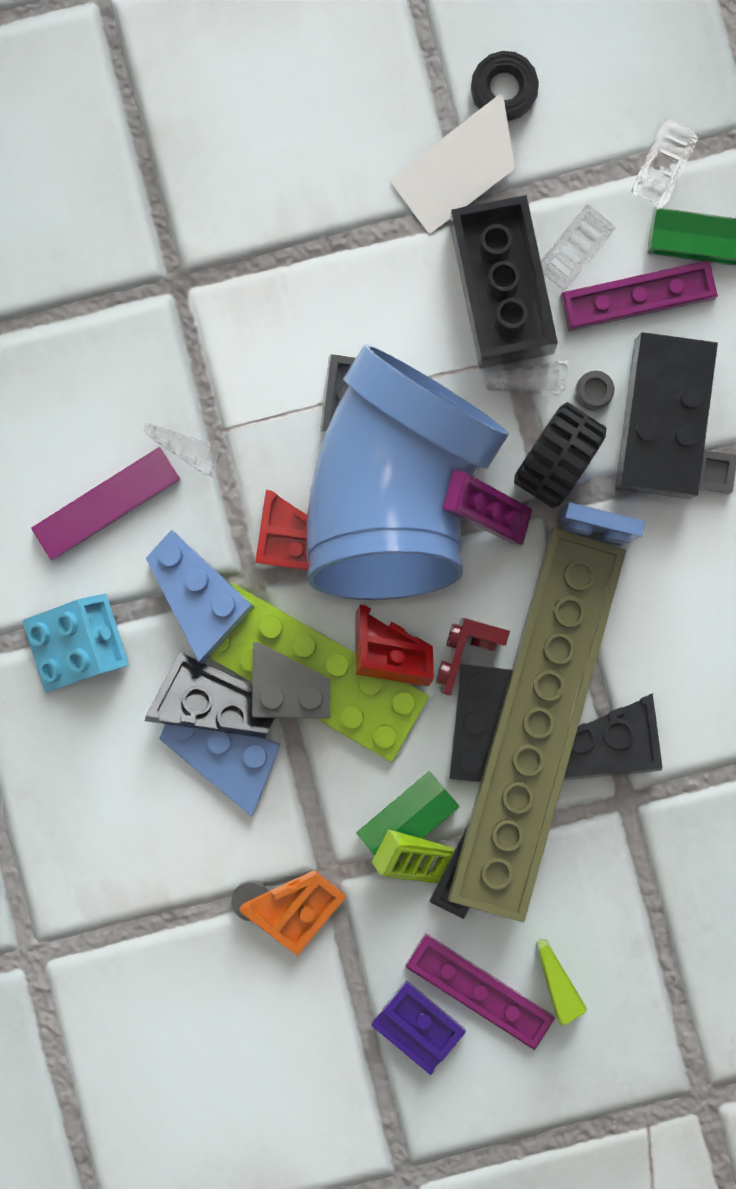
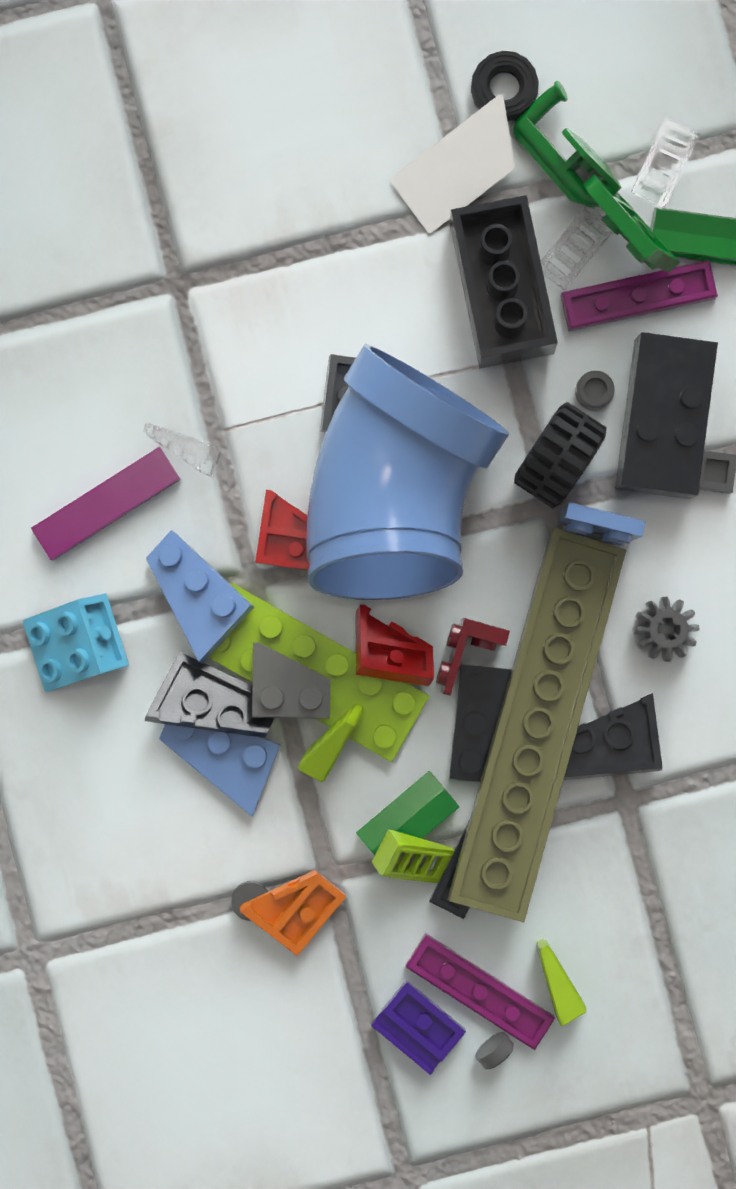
magenta tile [443,470,532,545] -> none
clear slope [486,360,568,396] -> none
none -> lime slope [297,703,364,783]
none -> dark grey tile [475,1032,514,1069]
none -> green plate [513,80,680,273]
none -> dark grey gear [632,596,700,662]

